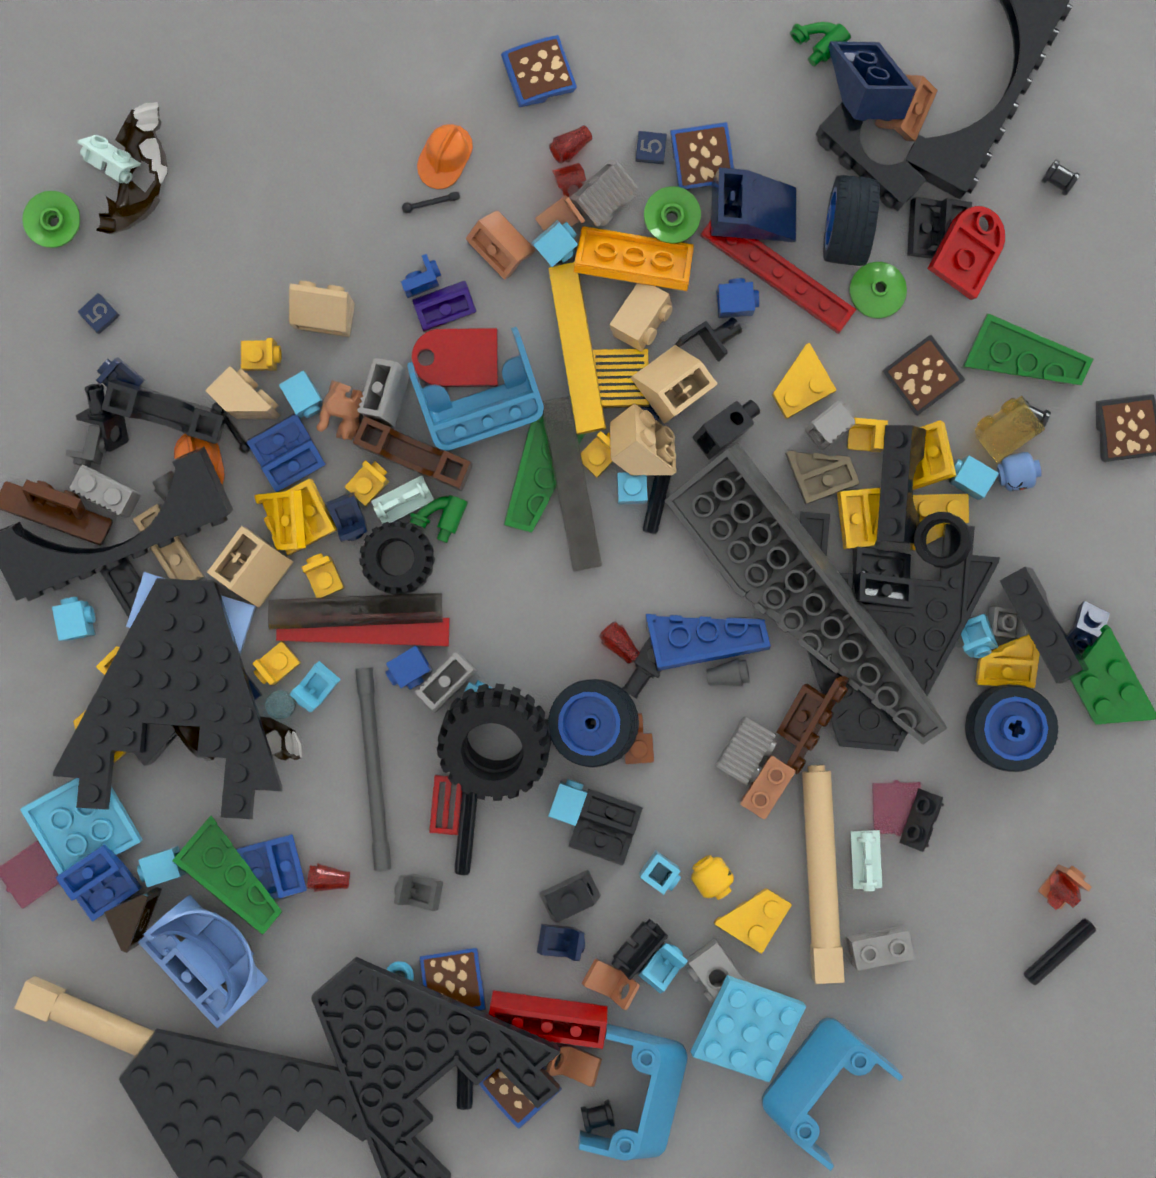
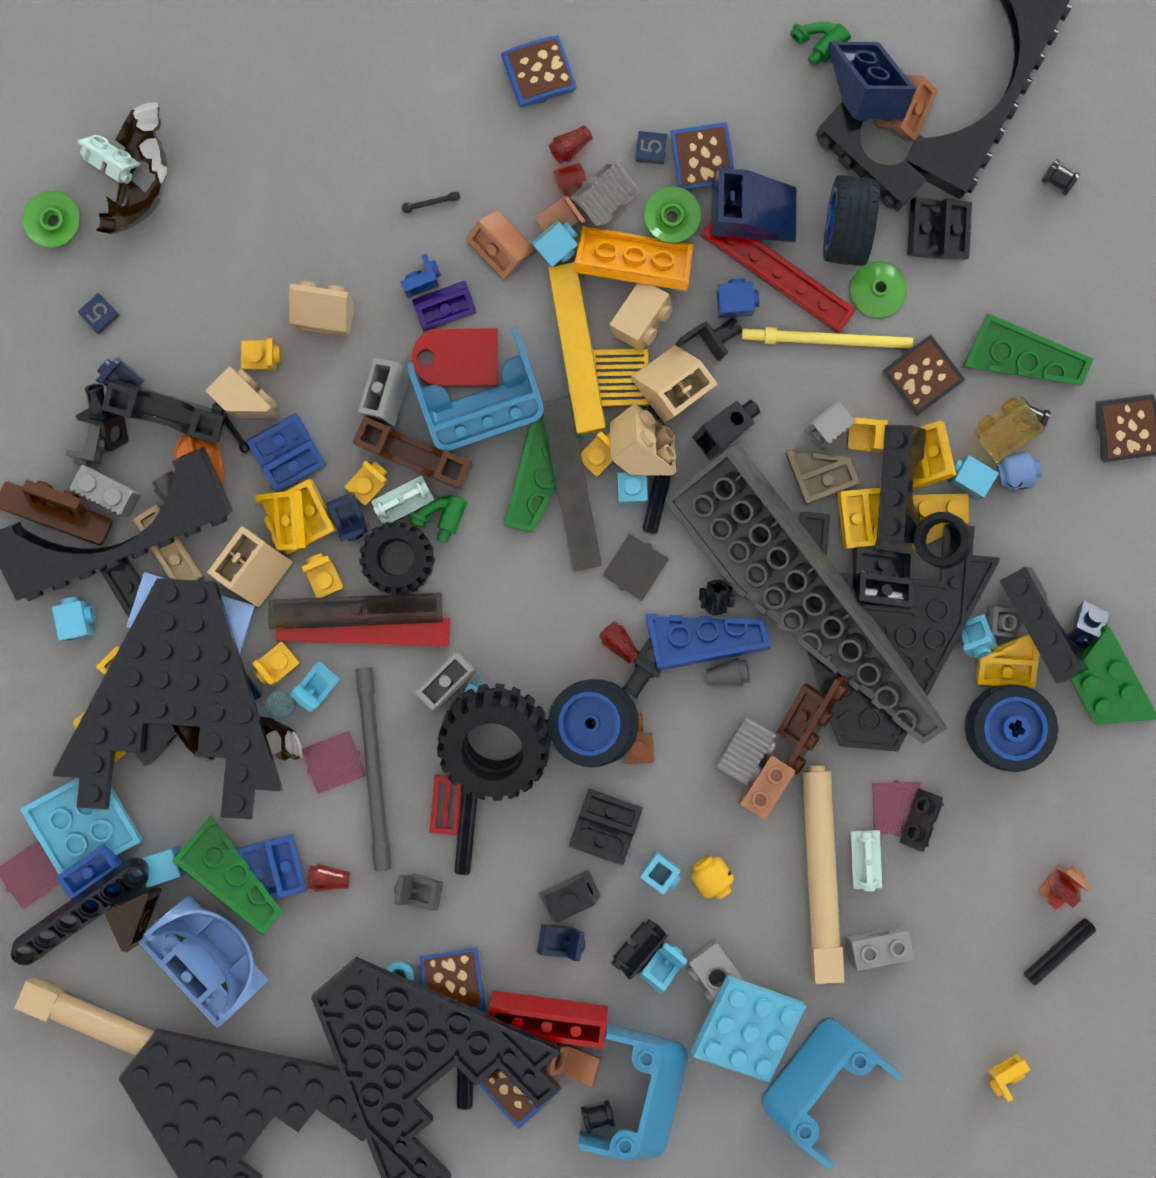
medium azure brick [279,370,323,419] -> none
nougat animal [316,380,363,440] -> none
blue brick [385,646,432,690] -> none
orange piece [417,124,473,189] -> none
medium azure brick [548,779,587,826] -> none
nougat bracket [582,959,640,1011] -> none
yellow wing [714,888,792,954] -> none
yellow wing [772,343,837,419] -> none
red tile [927,206,1005,300] -> none
none -> black beam [10,858,149,965]
none -> clear pink piece [302,731,366,794]
none -> clear smoke piece [602,534,669,601]
none -> black gear [699,580,735,615]
none -> light yellow bar [741,327,913,349]
none -> yellow bracket [988,1053,1030,1103]

